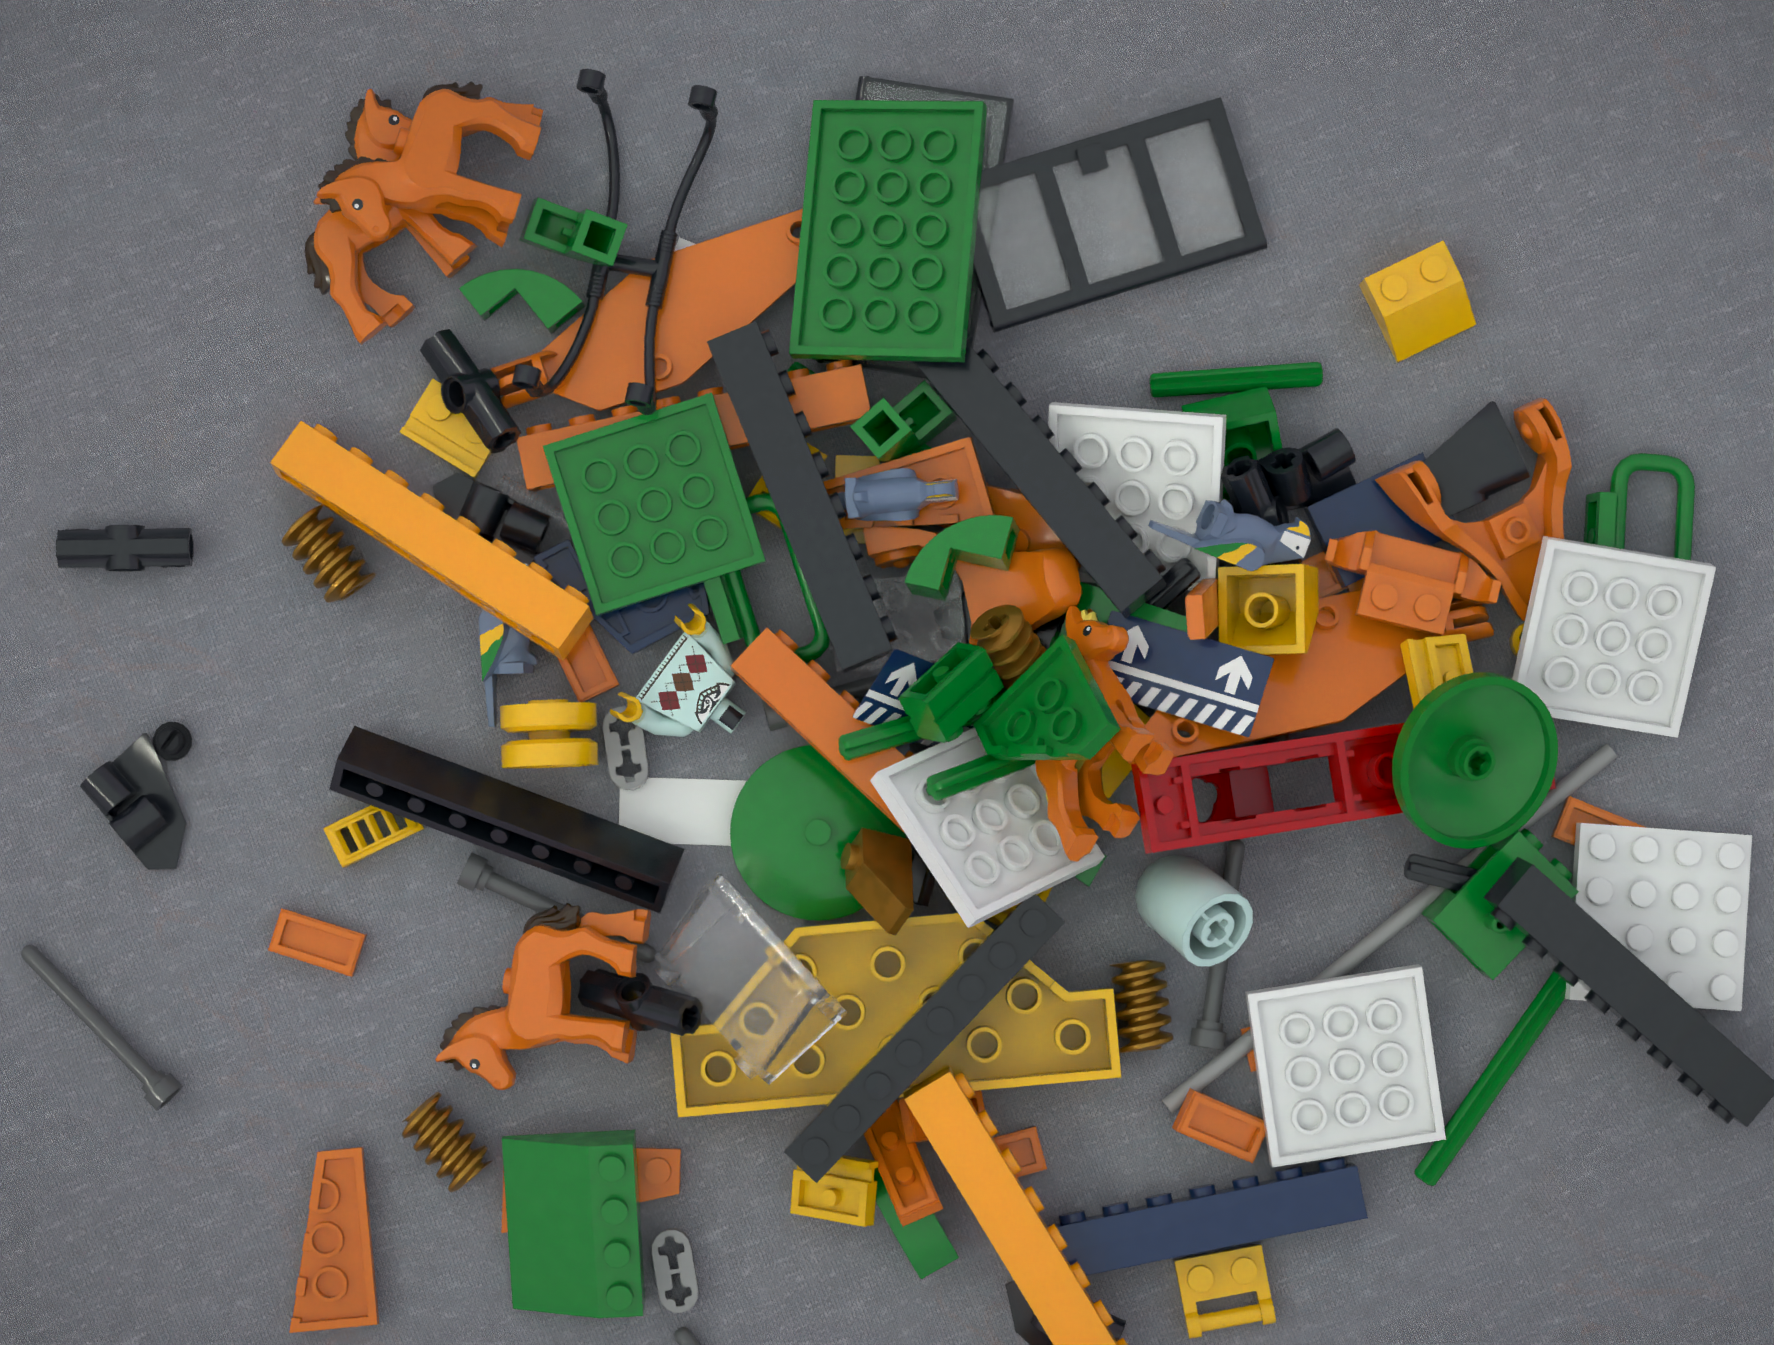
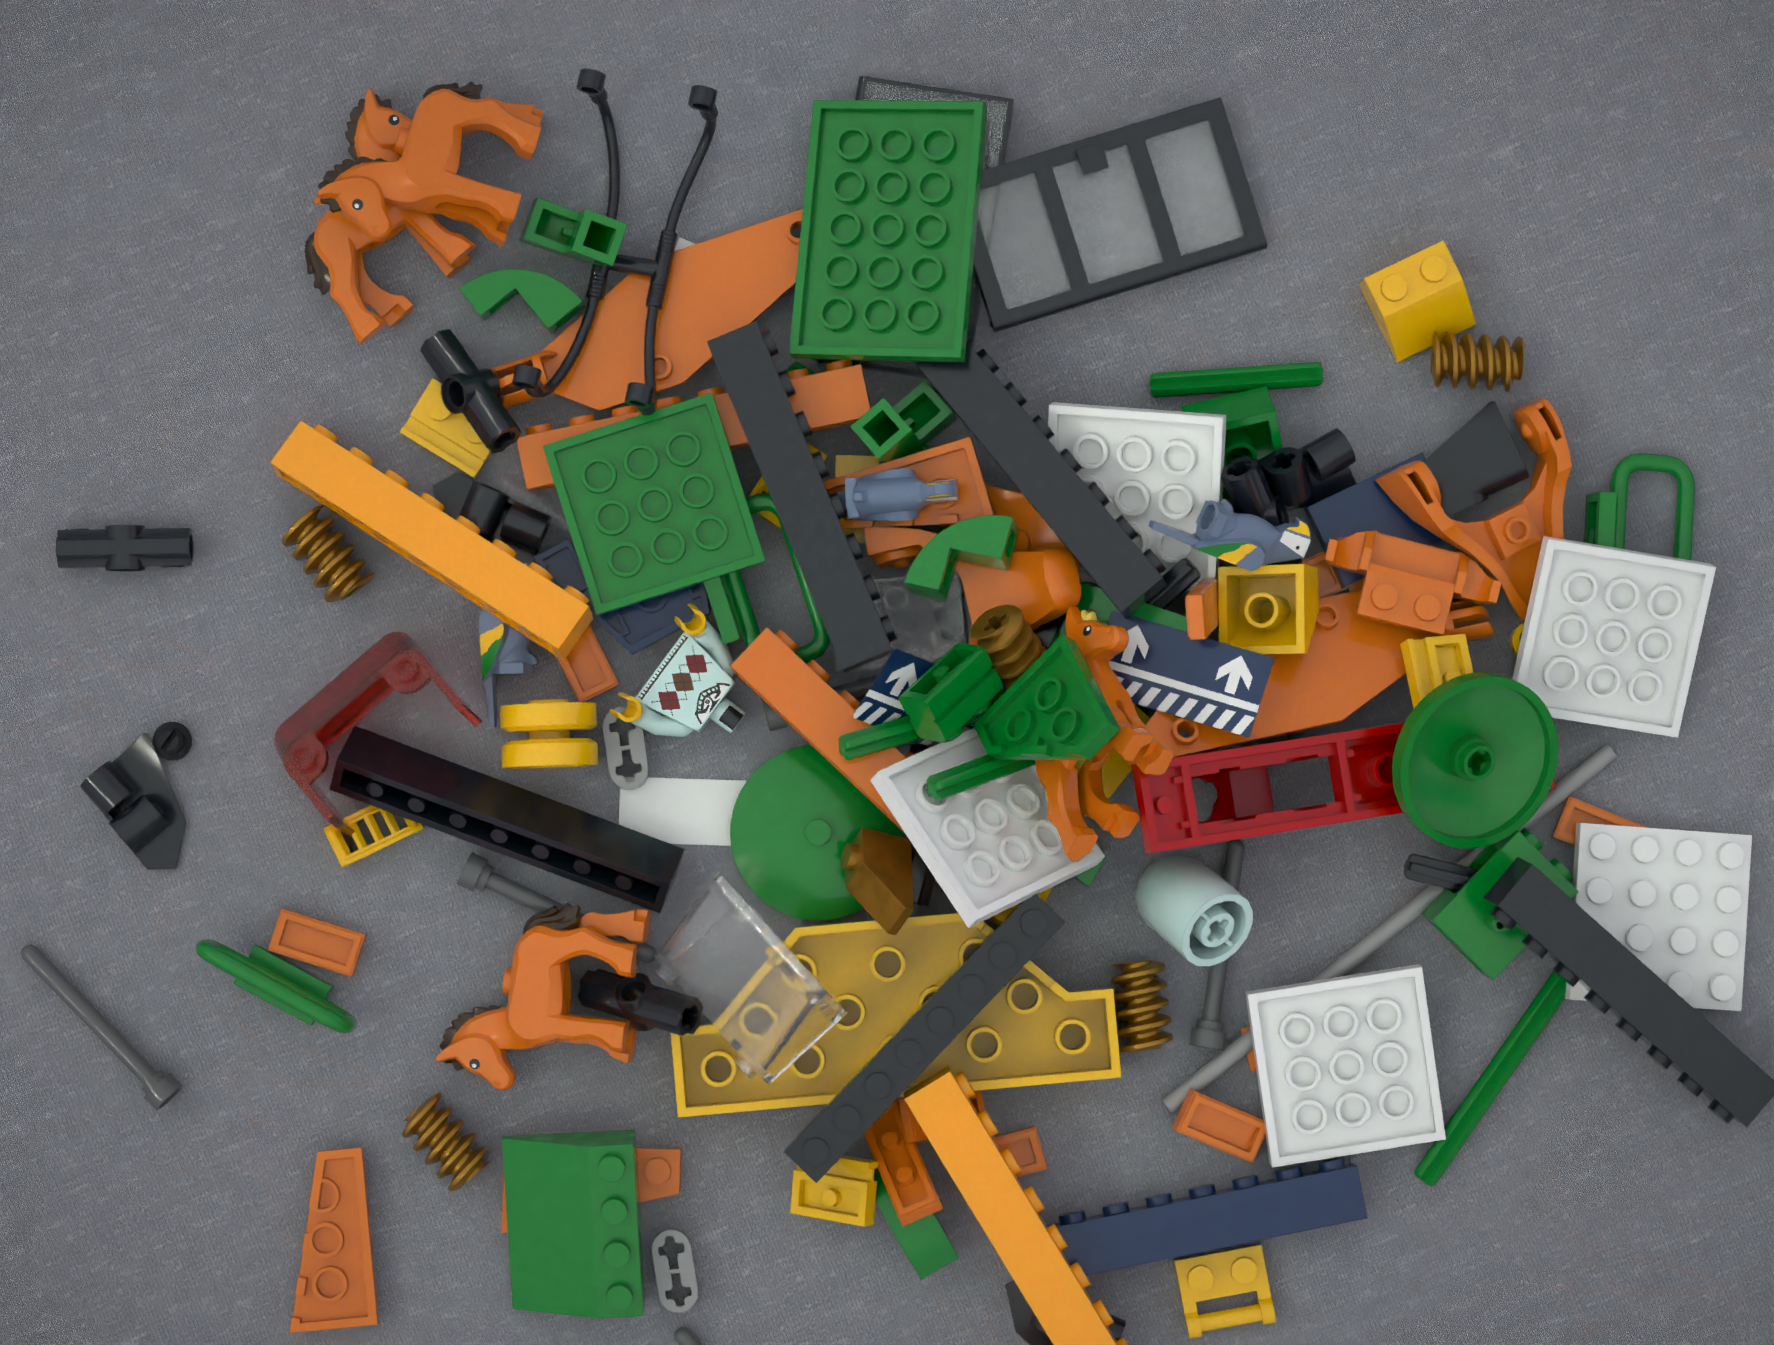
none -> green bar [195,939,357,1034]
none -> clear red windscreen [274,632,483,837]
none -> pearl gold piece [1430,331,1524,392]

